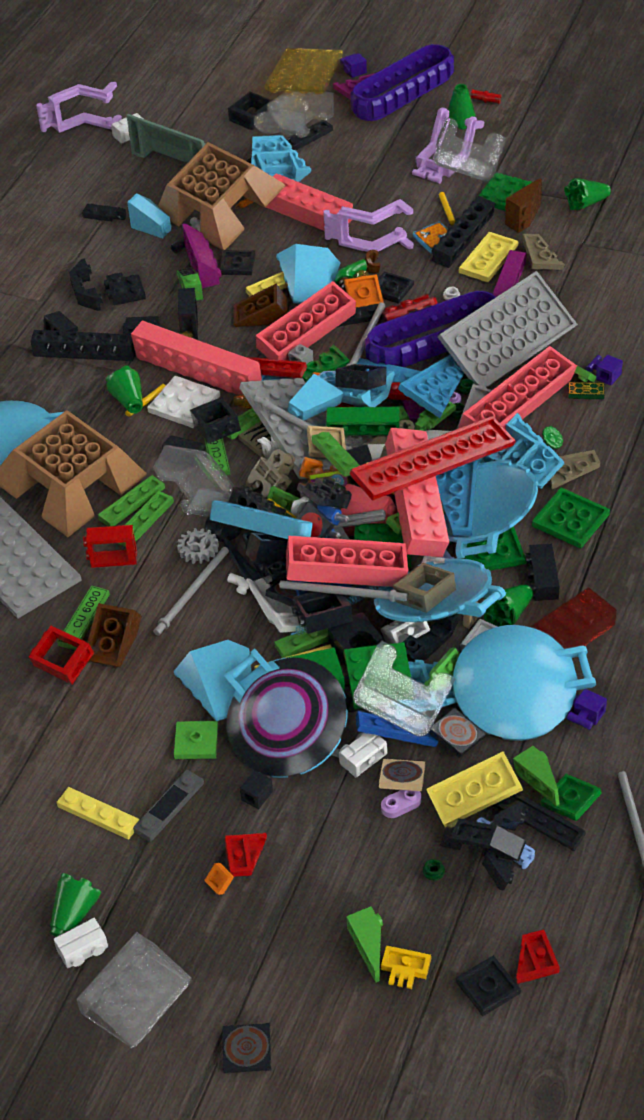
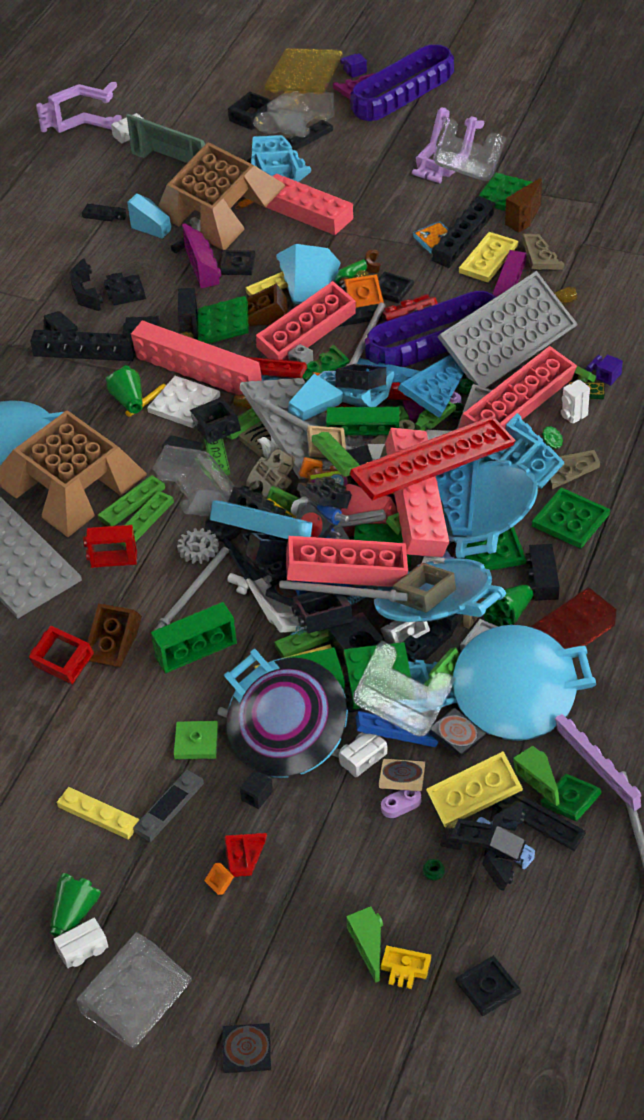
bright green tile [57,586,110,650] -> none
medium azure wedge [173,640,252,721] -> none
bright green slope [176,267,203,301] -> none
lavender piece [323,199,414,252] -> none
yellow bar [439,192,455,225] -> none
white plate [443,287,460,300] -> none
green cone [446,84,476,129] -> none
red pin [470,89,502,104] -> none
red wing [516,929,560,984] -> none
green cone [564,178,611,210] -> none
dark purple brick [567,689,607,730] -> none
none -> green brick [151,602,237,674]
none -> green plate [198,296,249,344]
none -> clear yellow cone [554,286,577,303]
none -> lavender plate [555,714,641,811]
none -> white brick [561,380,590,423]

